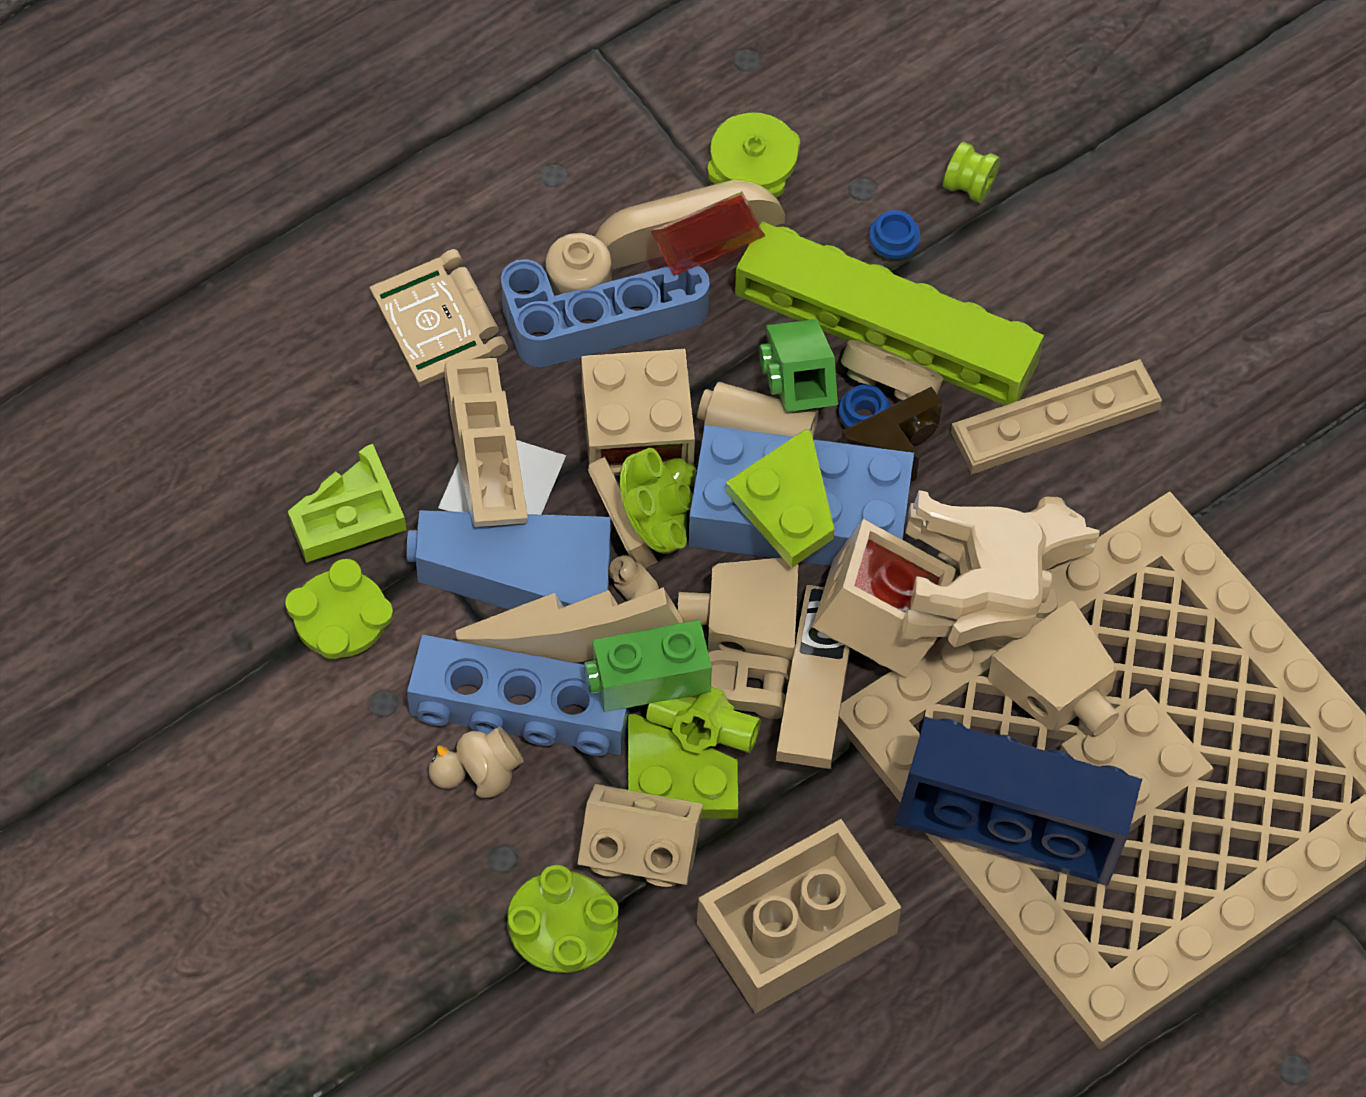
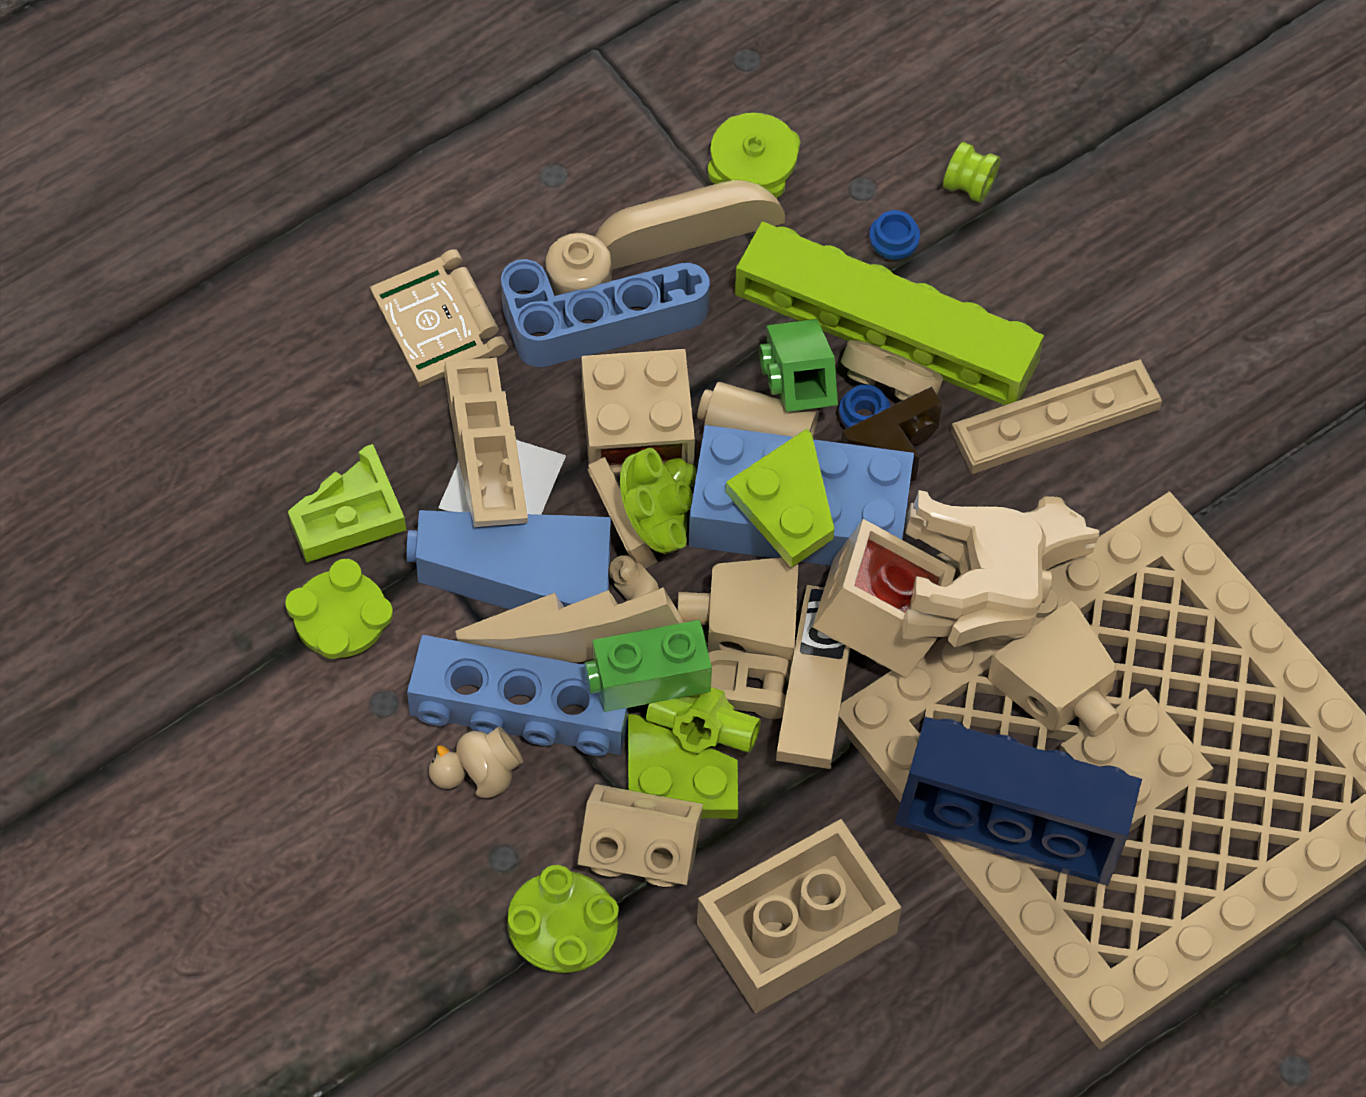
clear red tile [651,191,765,276] -> none

